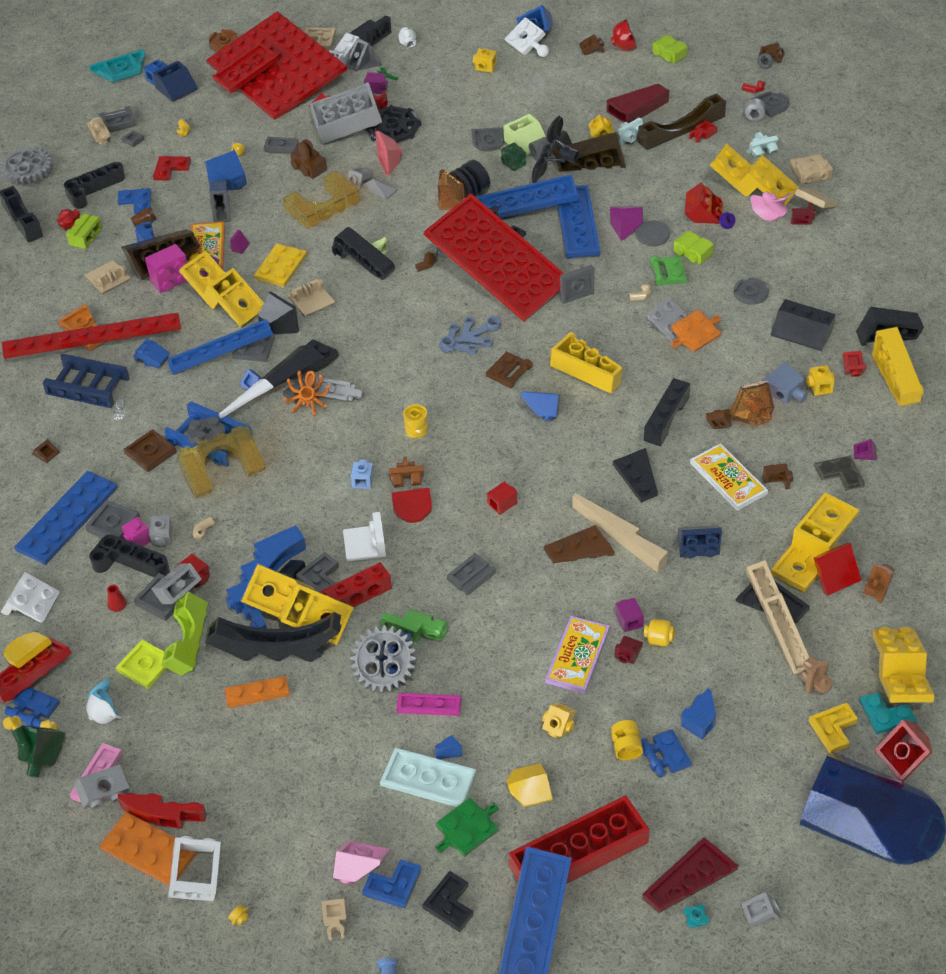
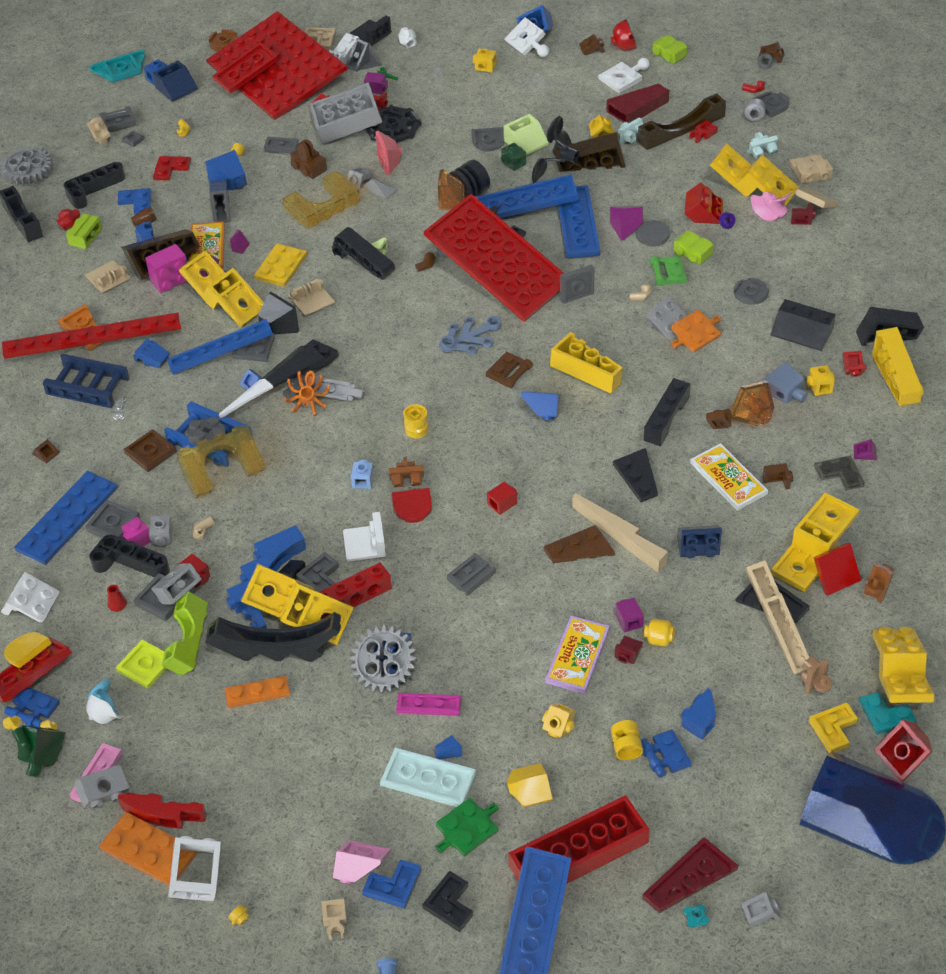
bright green plate [381,609,449,643] -> none
dark grey plate [529,137,556,162] -> none
none -> white plate [599,58,650,93]

